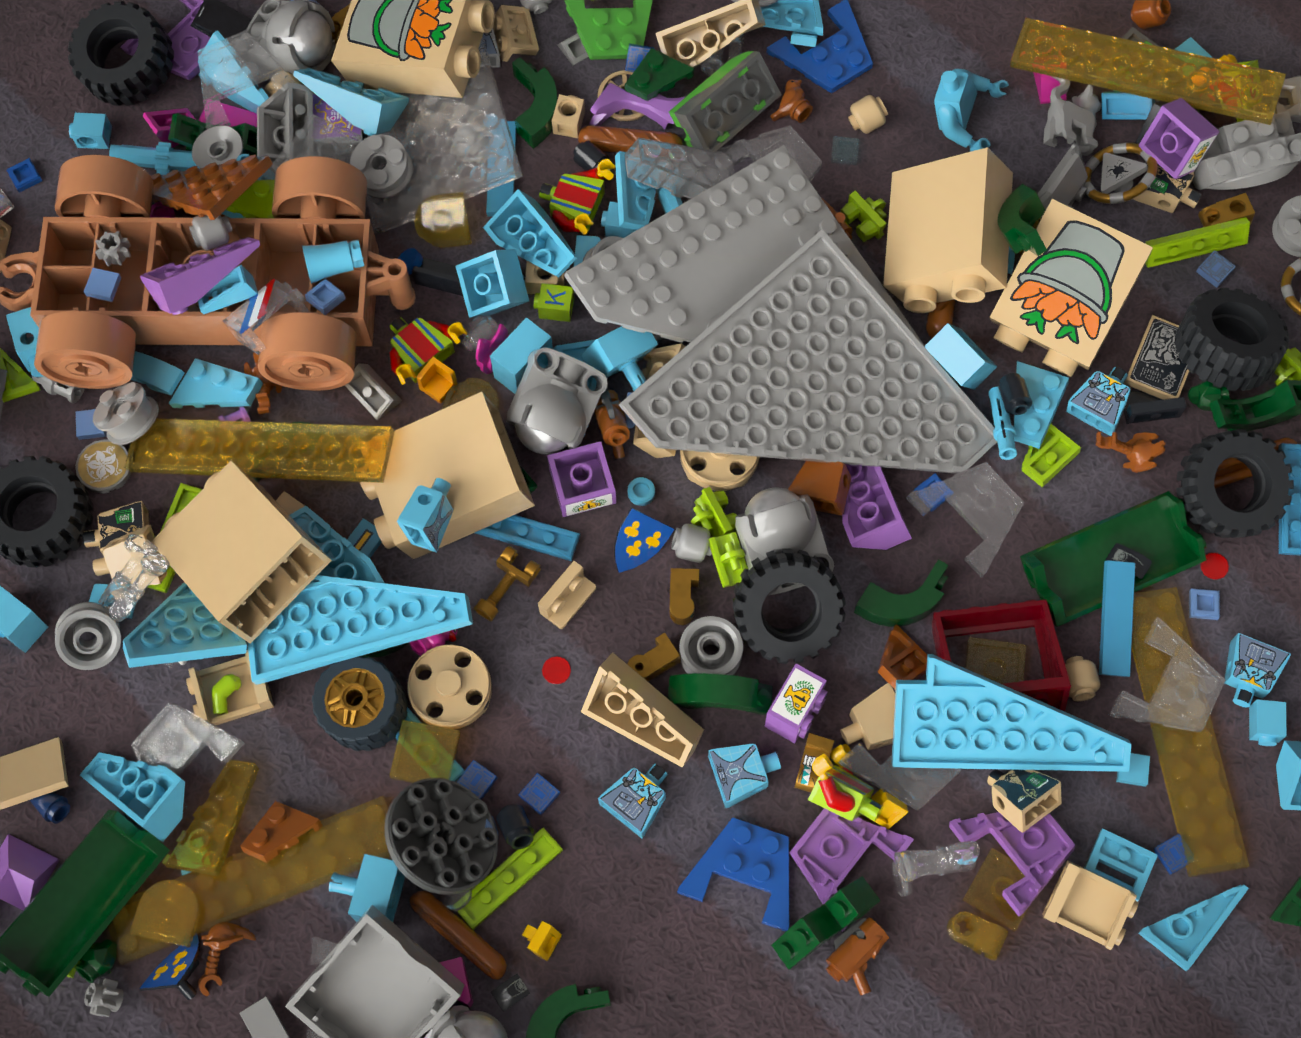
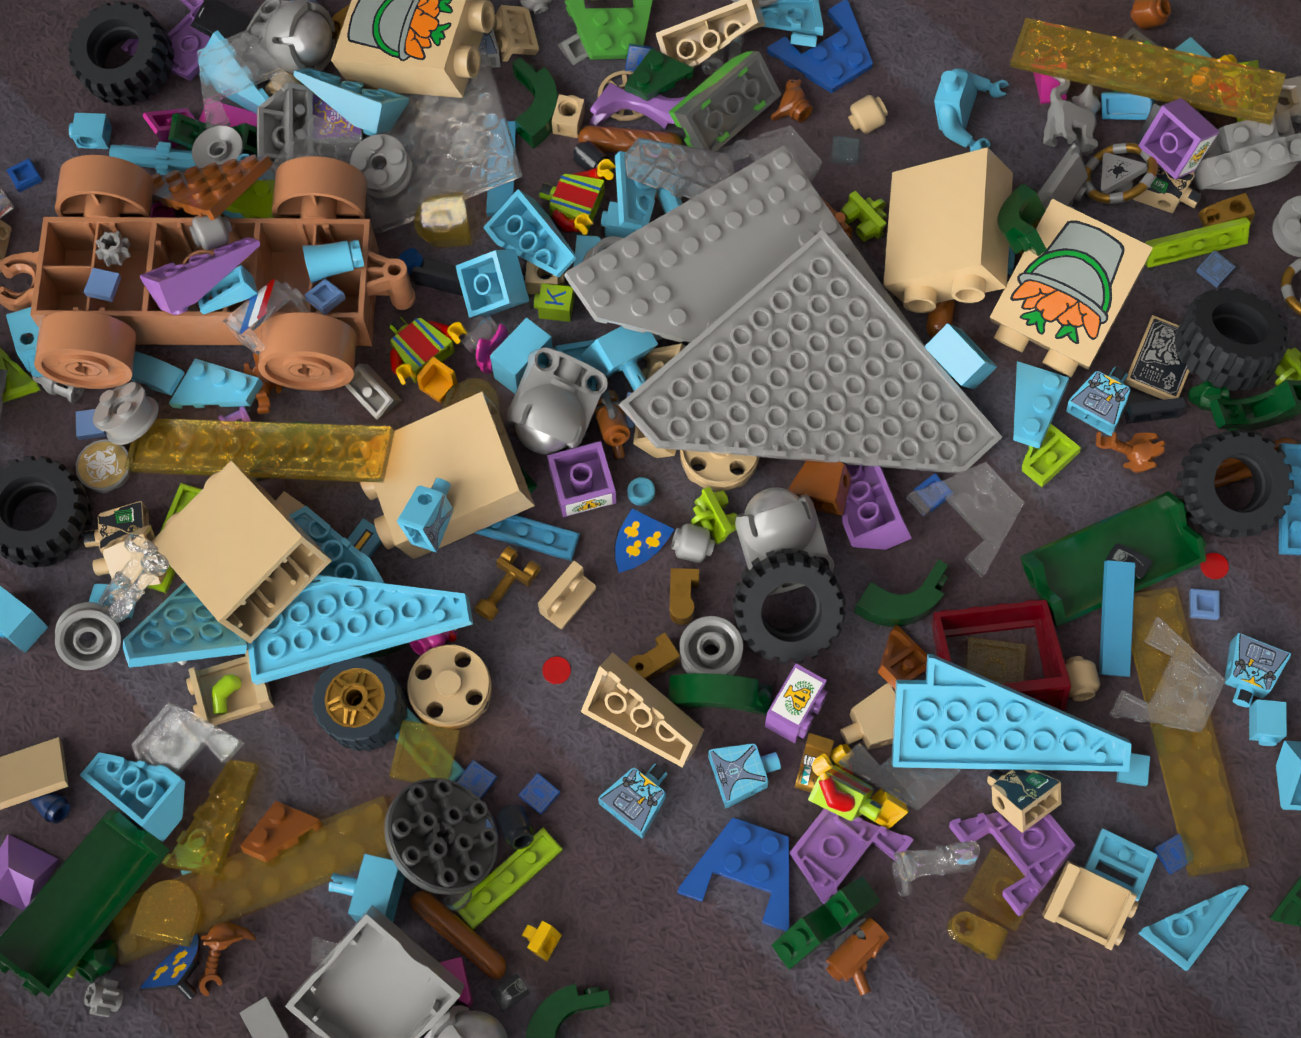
lime hips [709,532,748,588] -> none
medium azure pin [988,386,1017,460] -> none
black brick [998,373,1032,415] -> none

